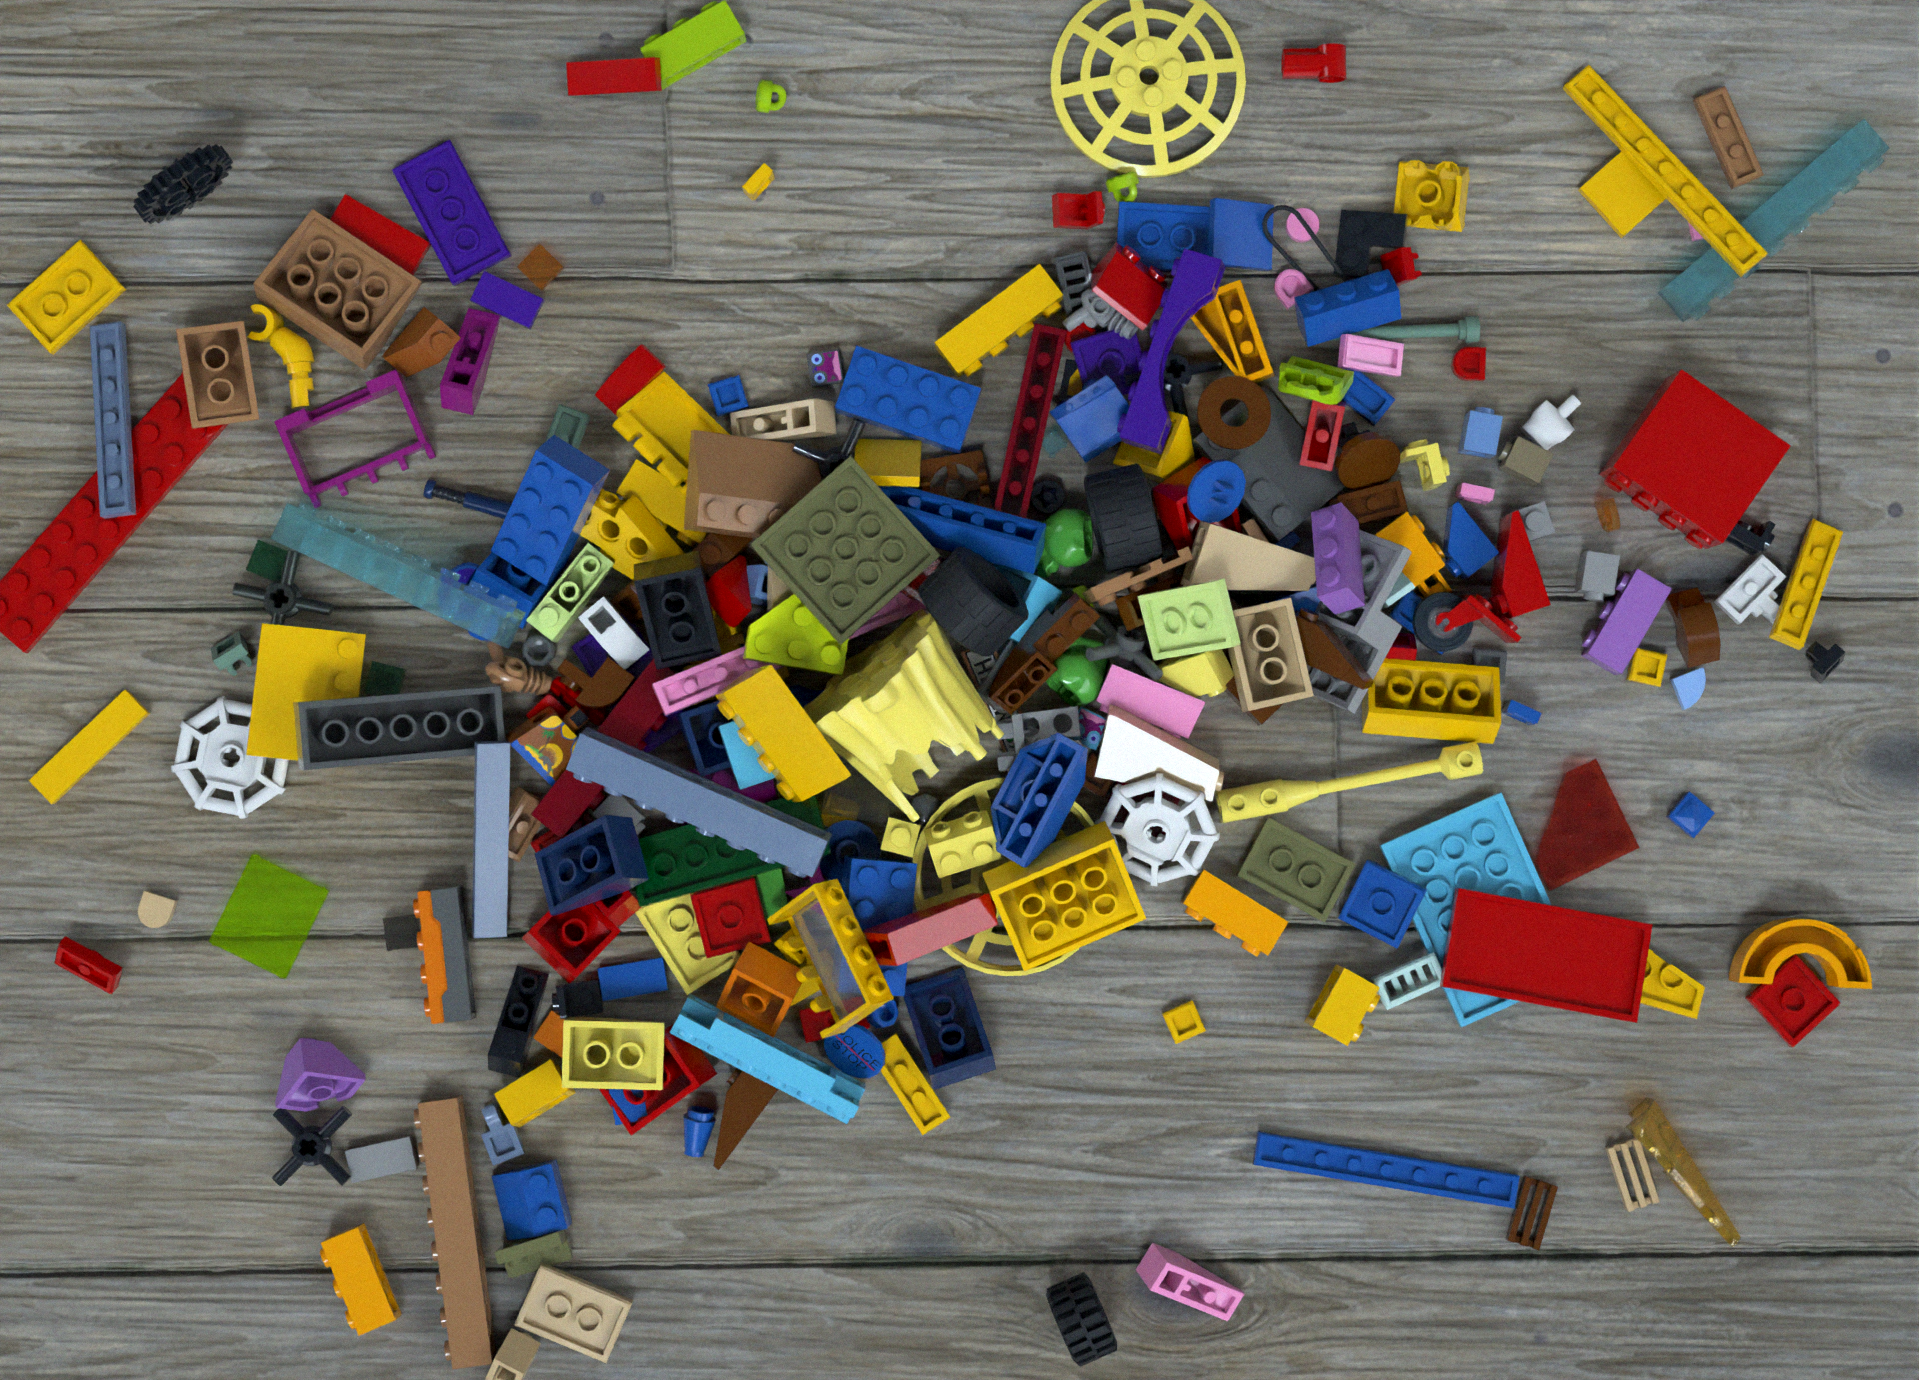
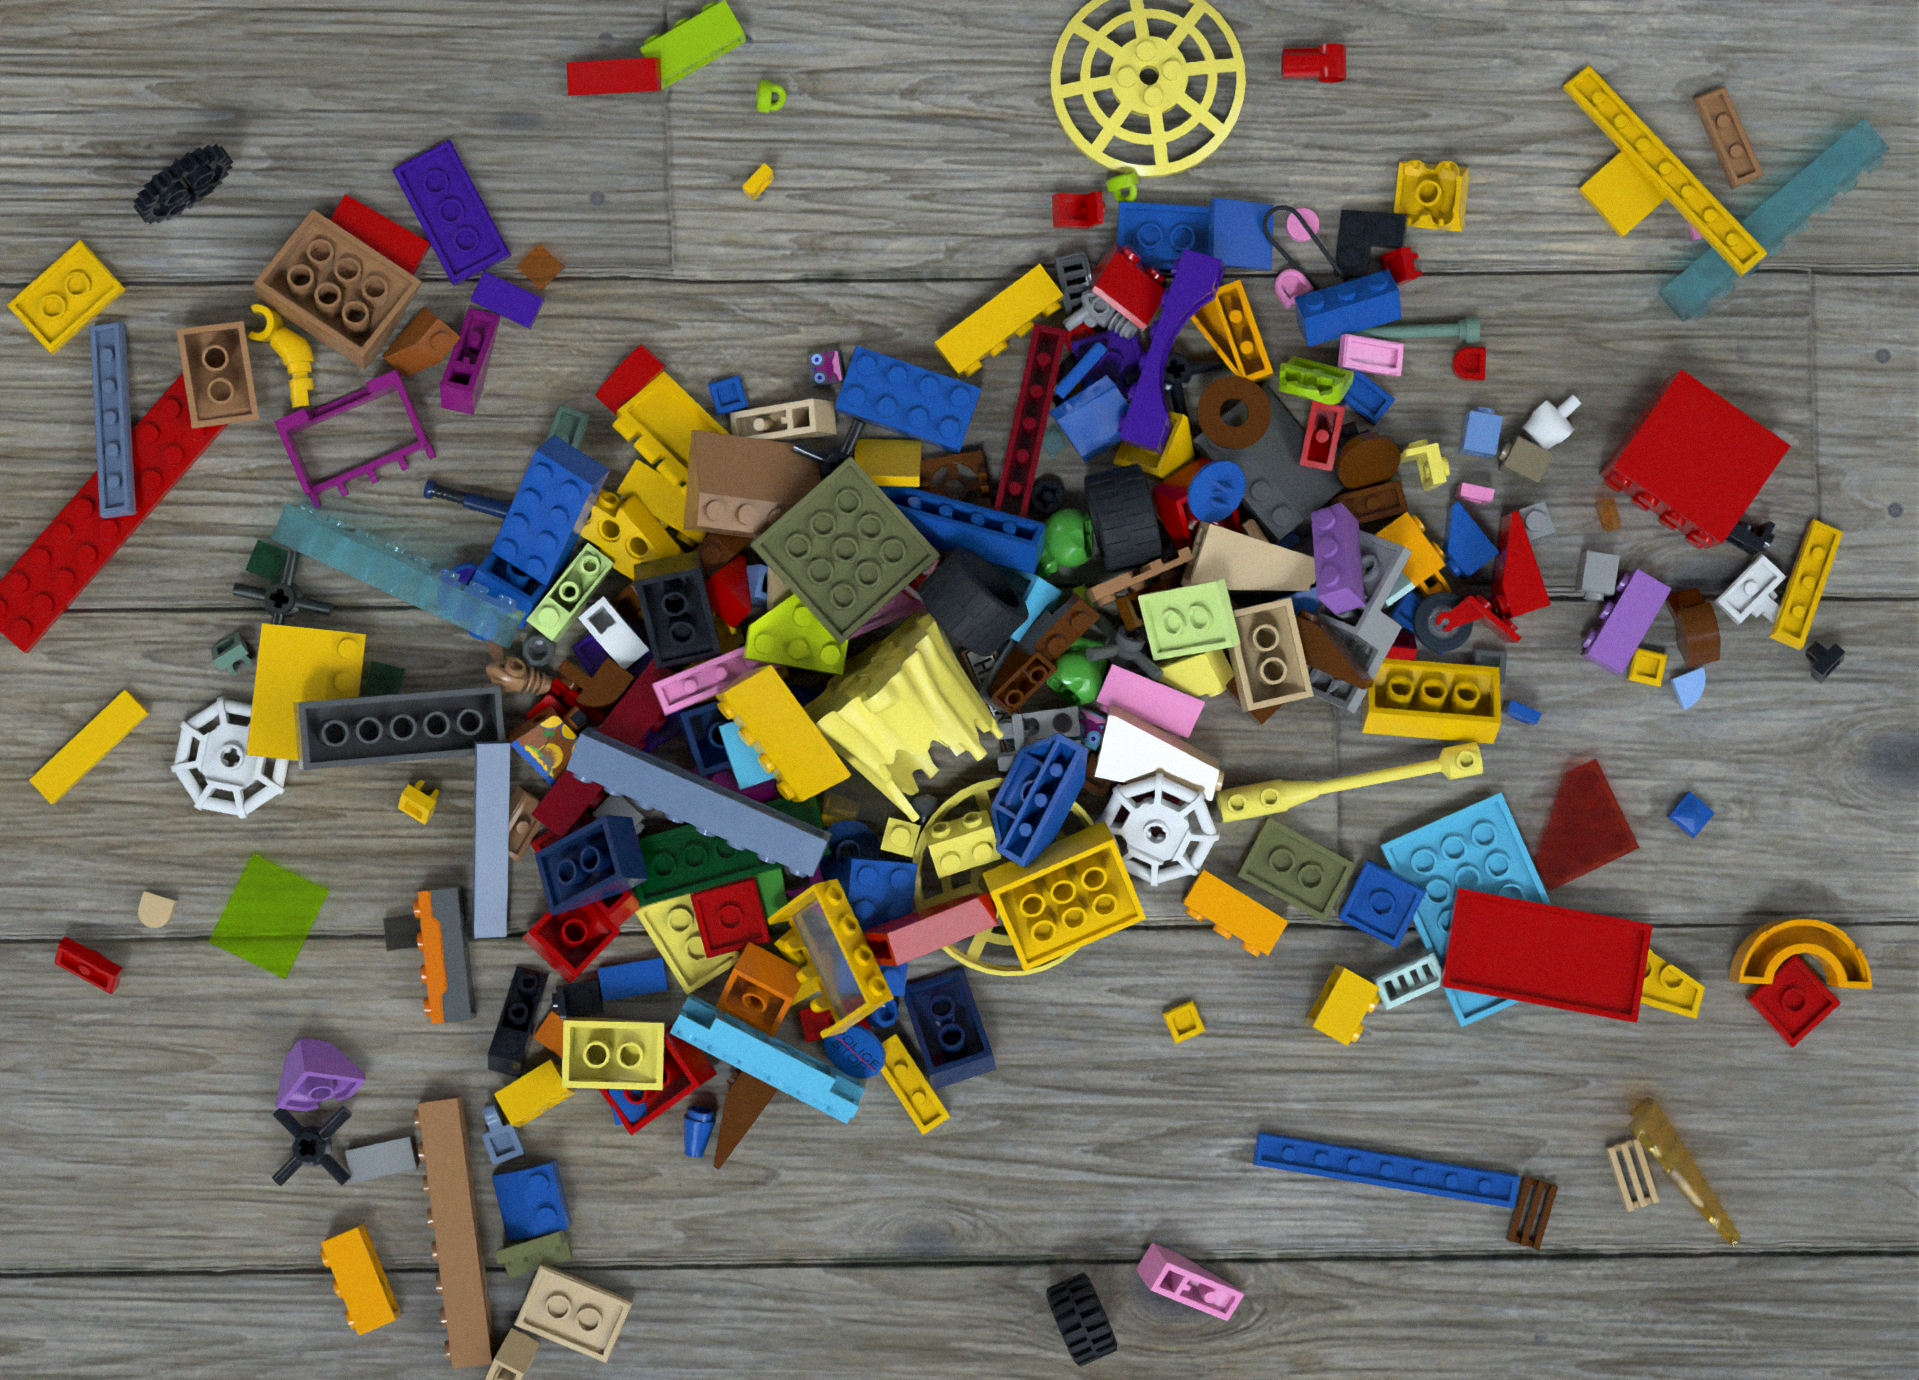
none -> yellow tile [398,780,439,825]
none -> blue tile [1055,342,1108,399]

